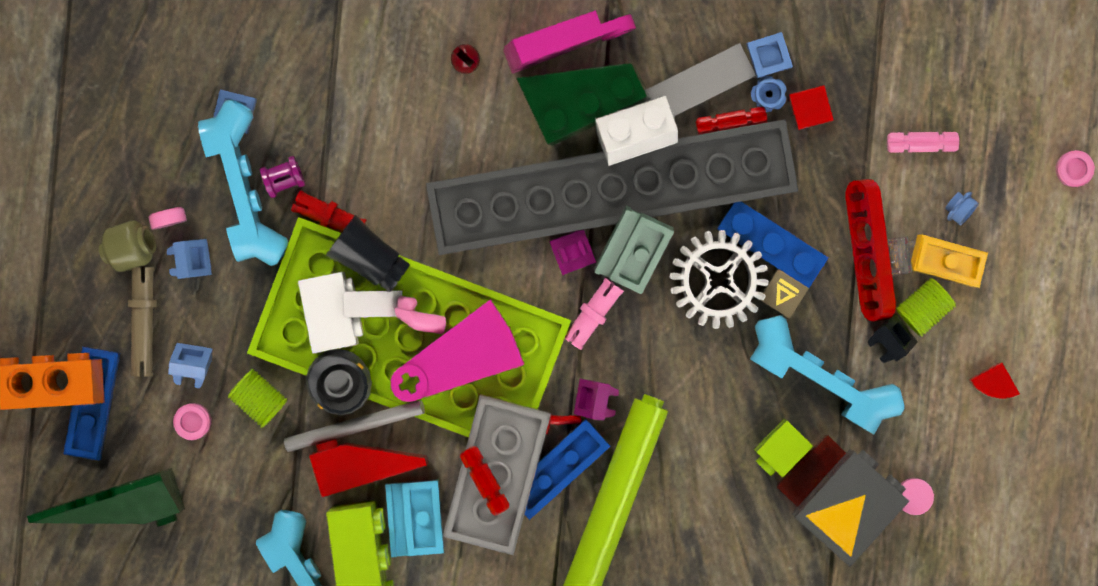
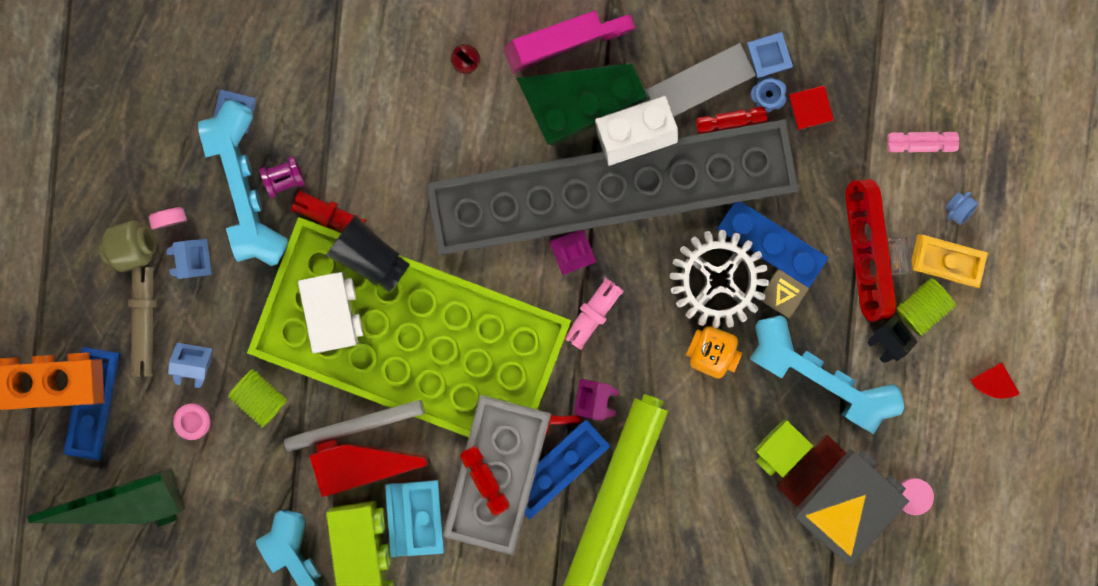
dark grey piece [306,349,372,415] -> none
white sticker [343,291,402,318] -> none
dark pink piece [391,299,525,402] -> none
bright pink arm [394,296,446,334] -> none
sand green plate [594,205,674,294] -> none
bright pink tile [1056,150,1095,187] -> none
none -> light orange head [686,325,743,379]

